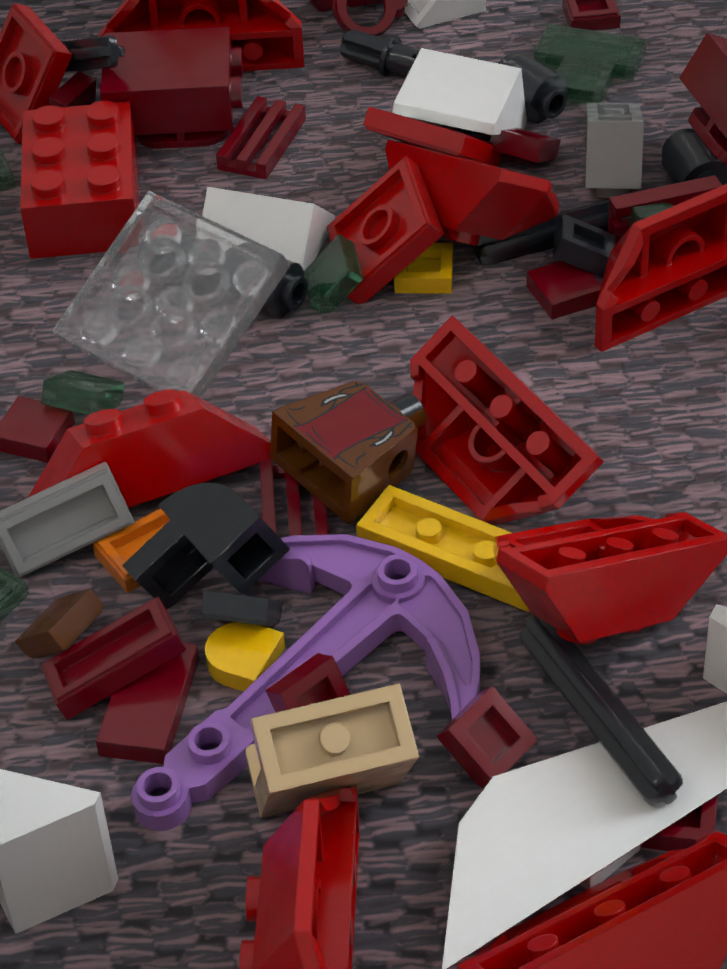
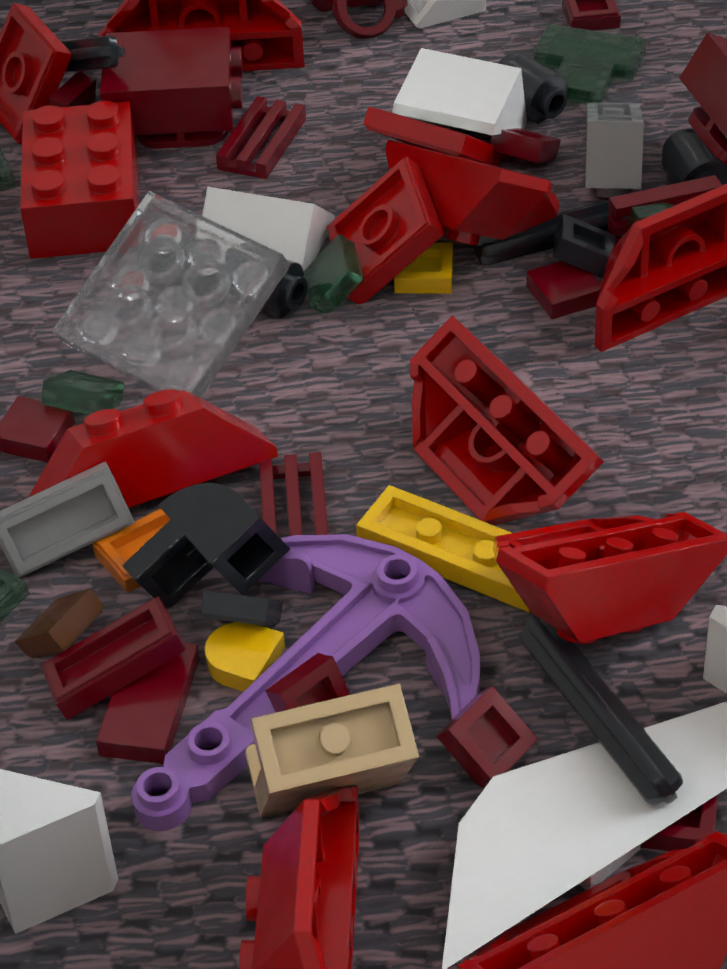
reddish brown torso [270,381,426,524] -> none
black axle [340,29,420,77] -> none

